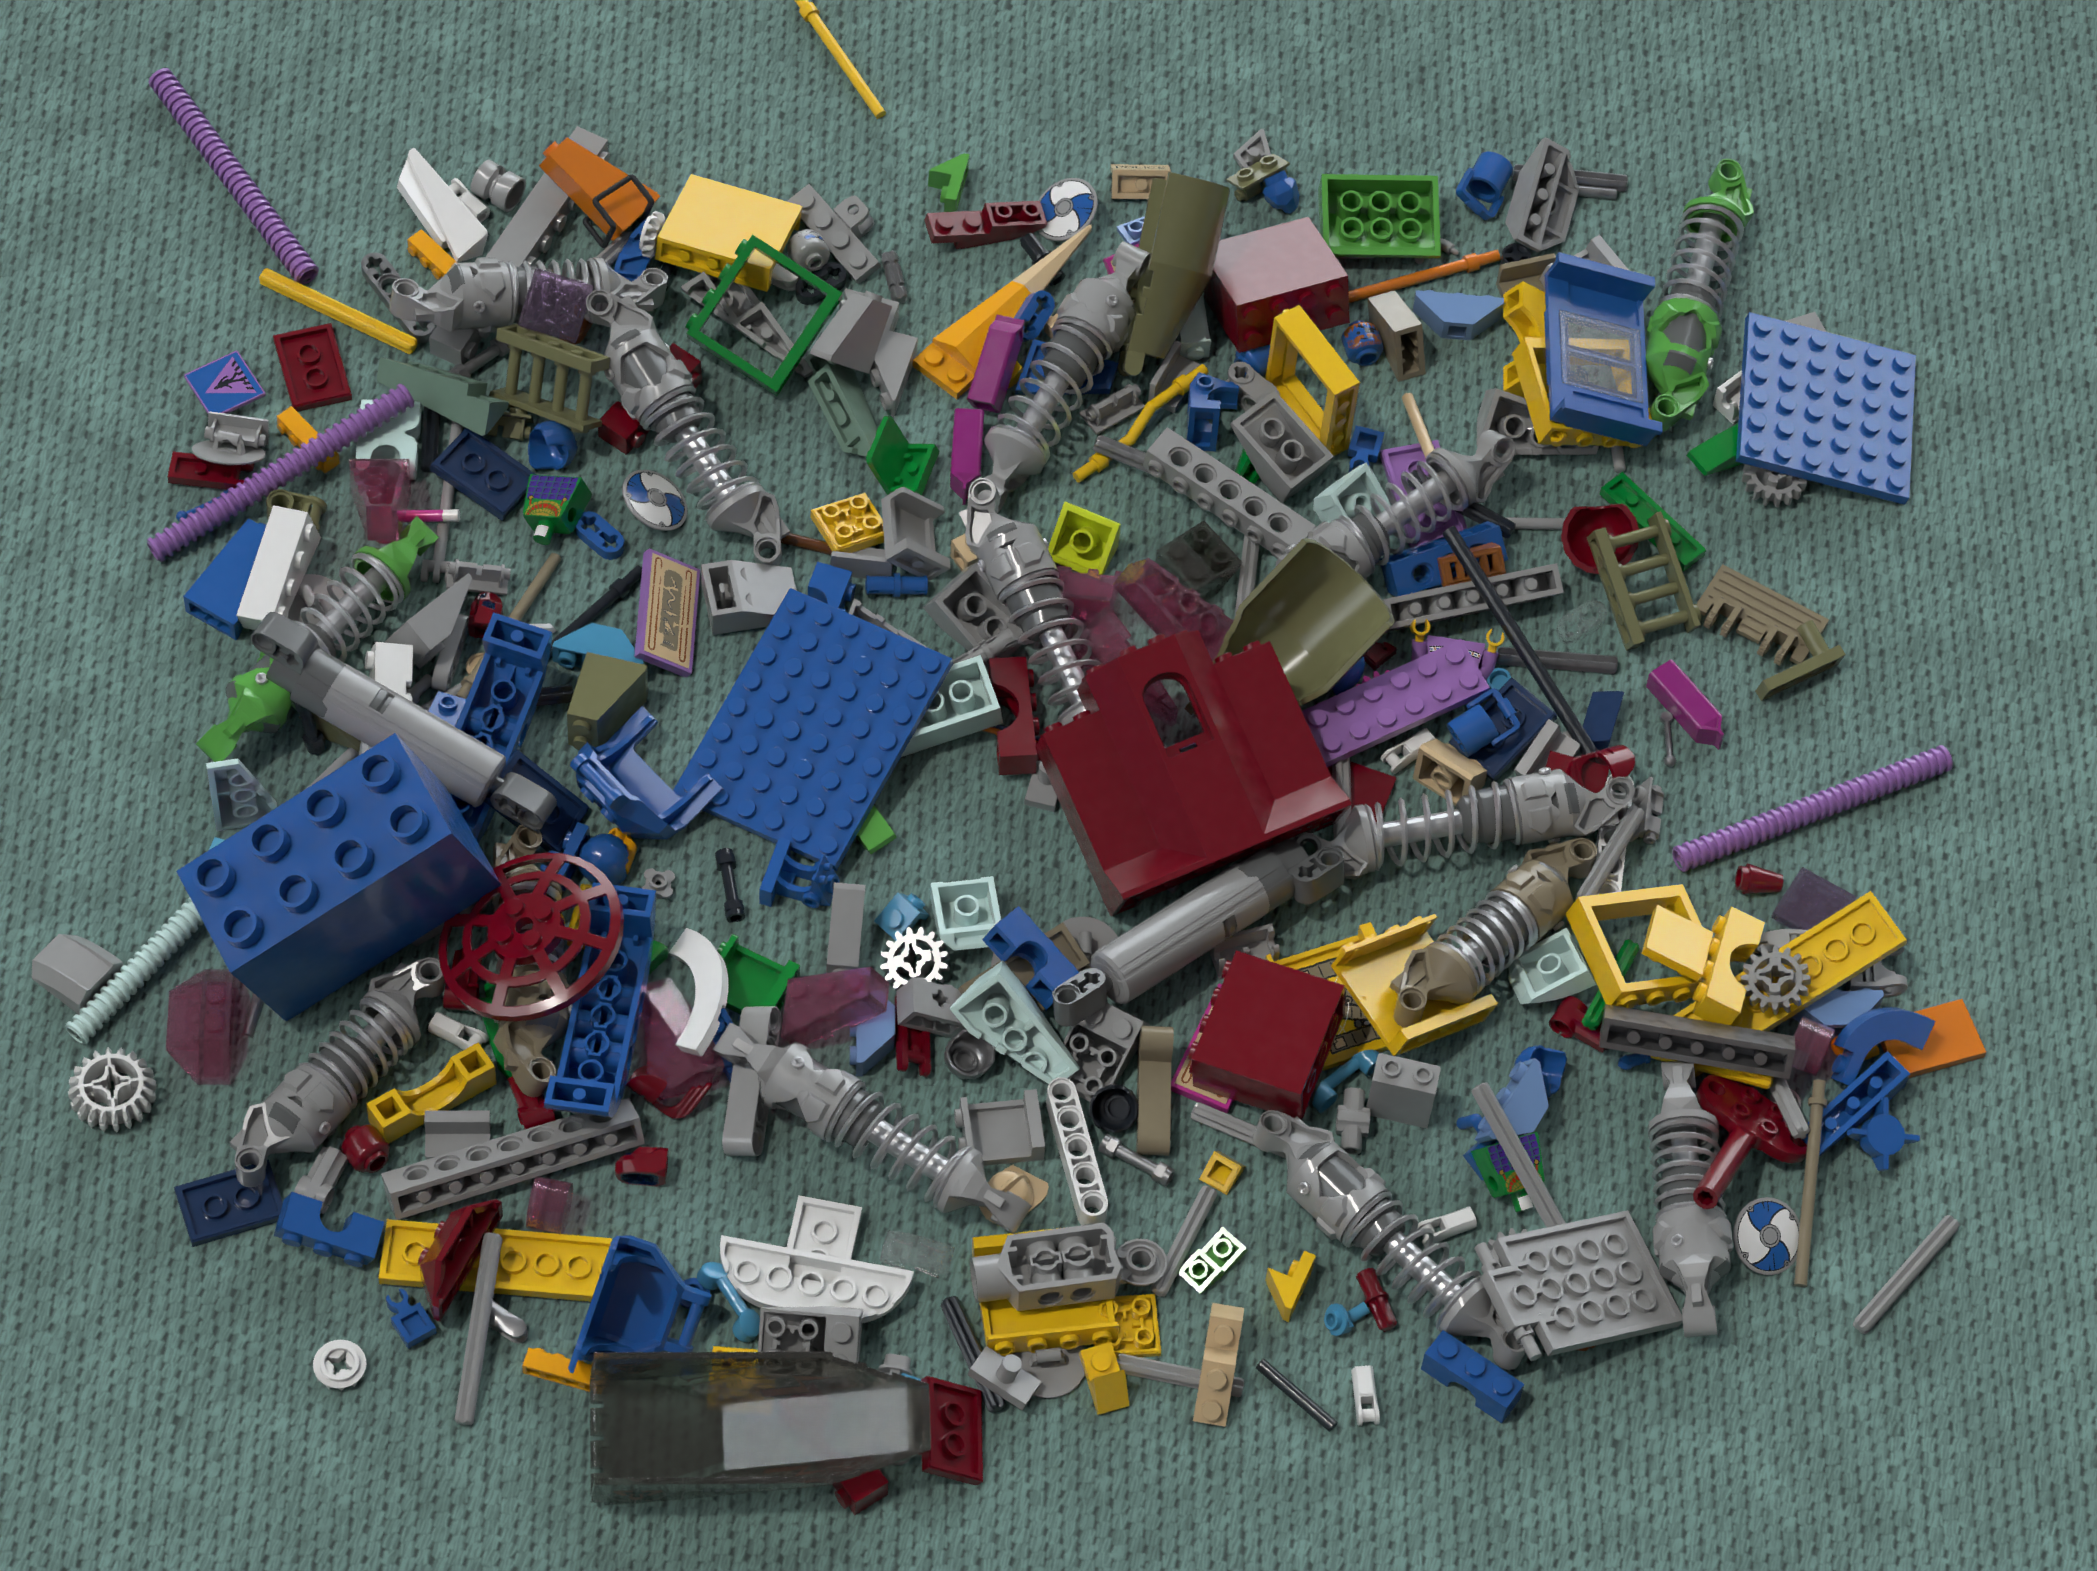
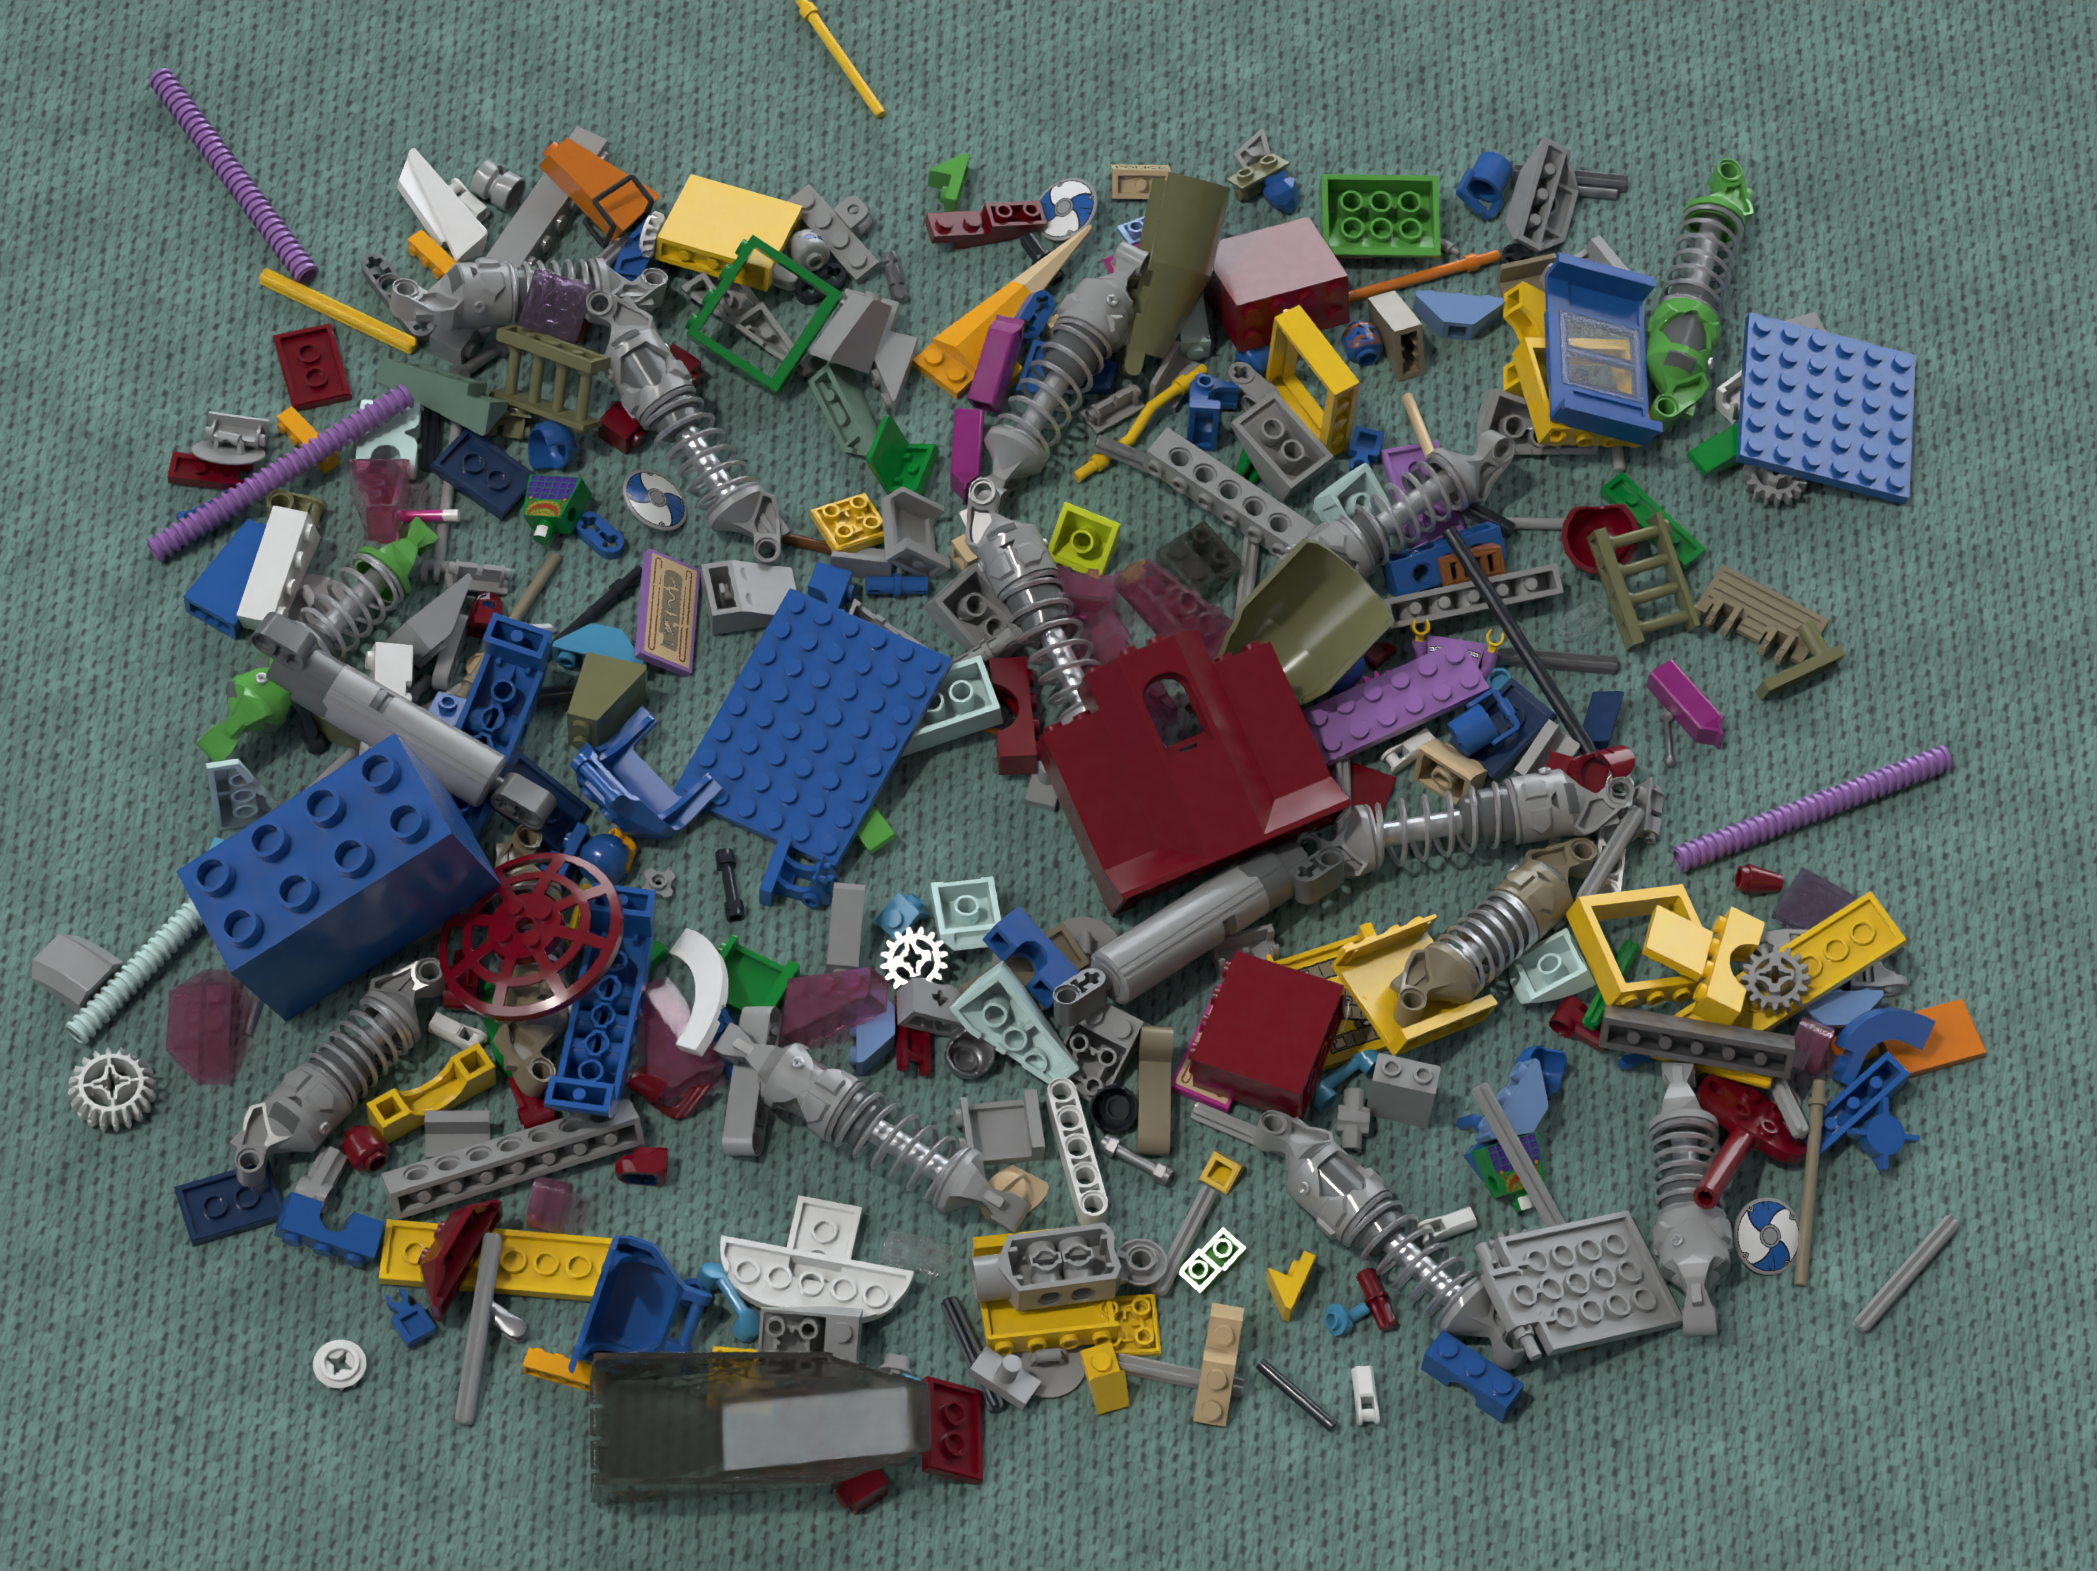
piece [184,350,266,414] -> none

